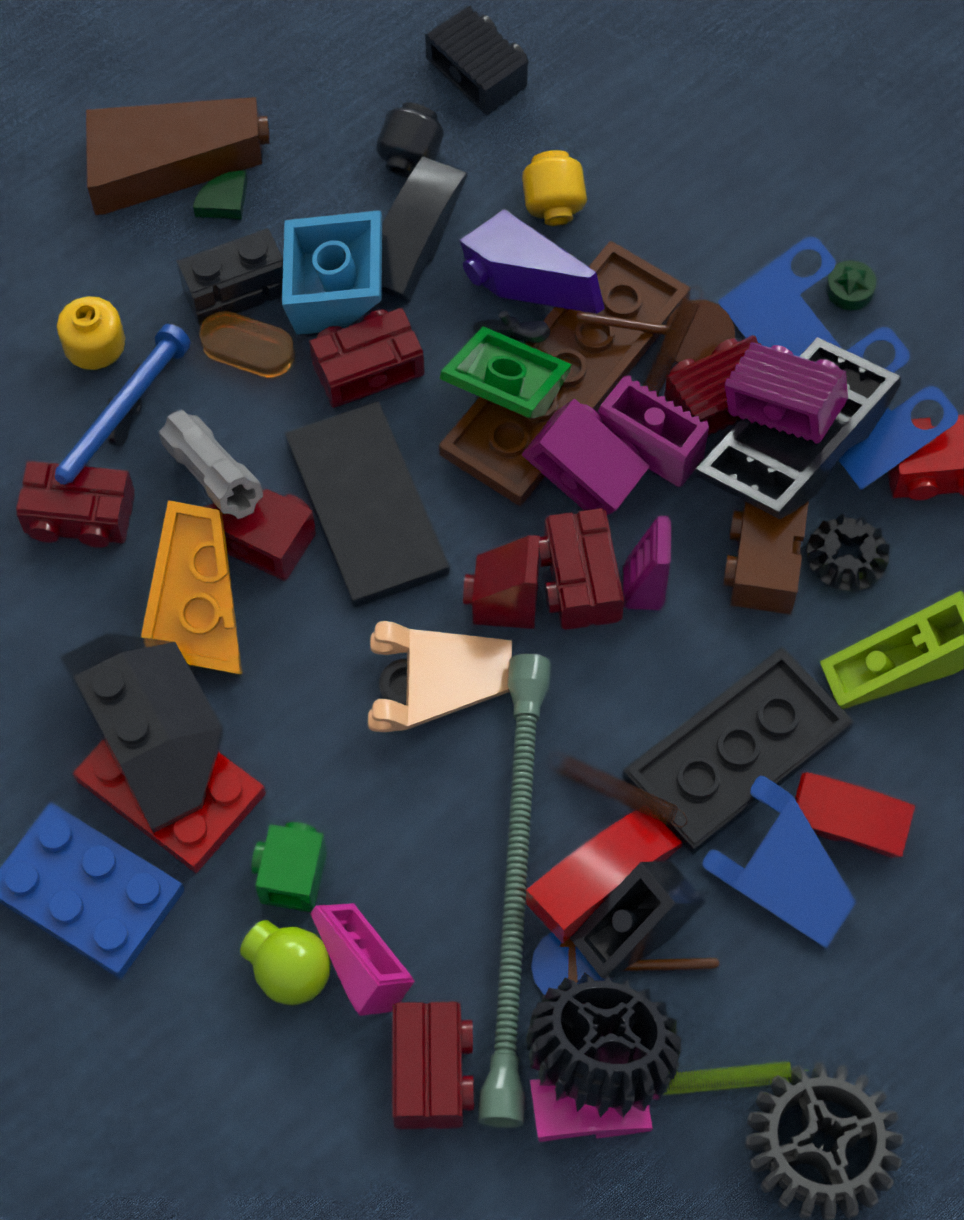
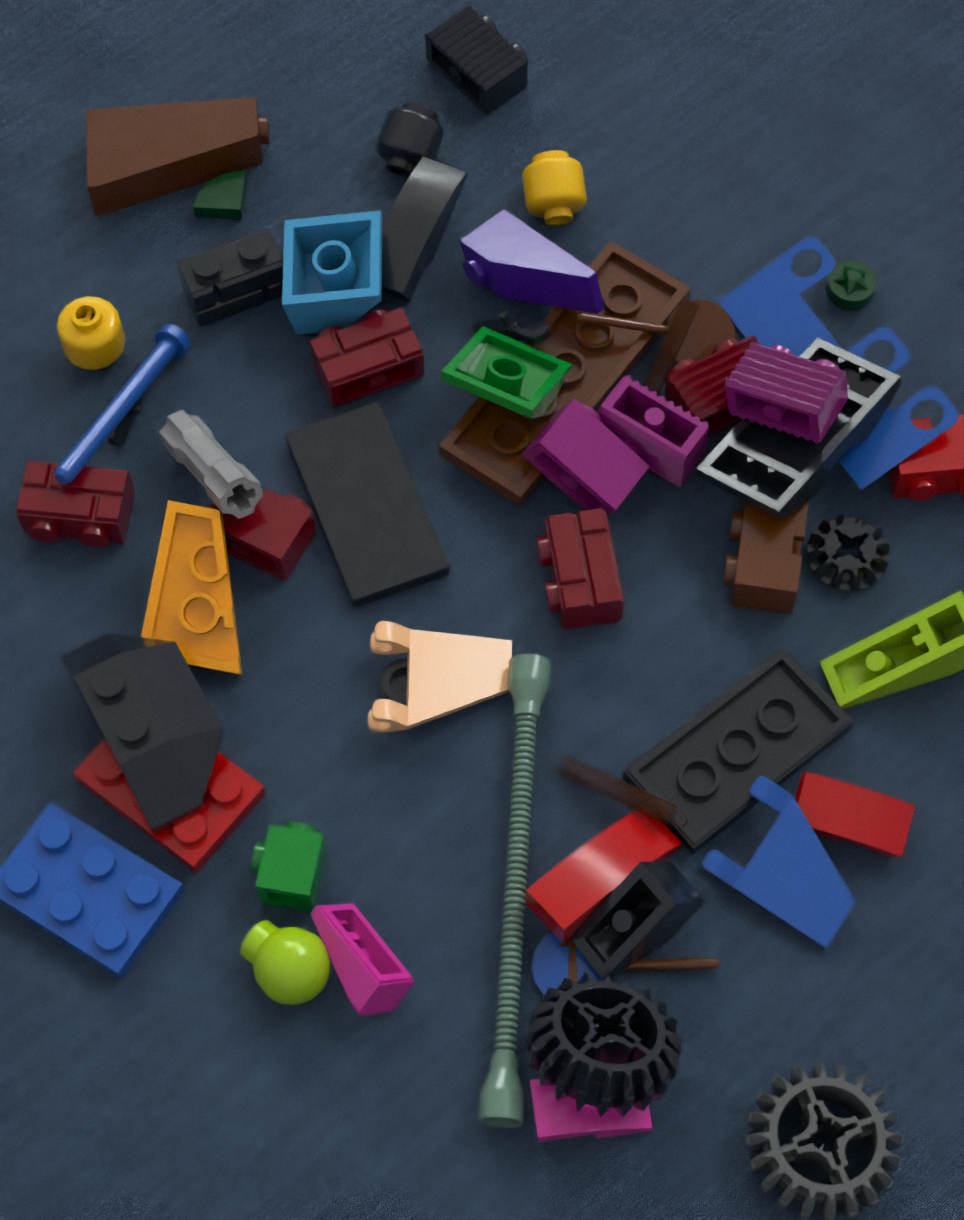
clear orange tile [199,311,295,377] -> none
dark red brick [392,1001,474,1129] -> none
dark red slope [463,535,540,629] -> none
magenta slope [623,516,671,610] -> none
lime piece [663,1061,809,1096] -> none

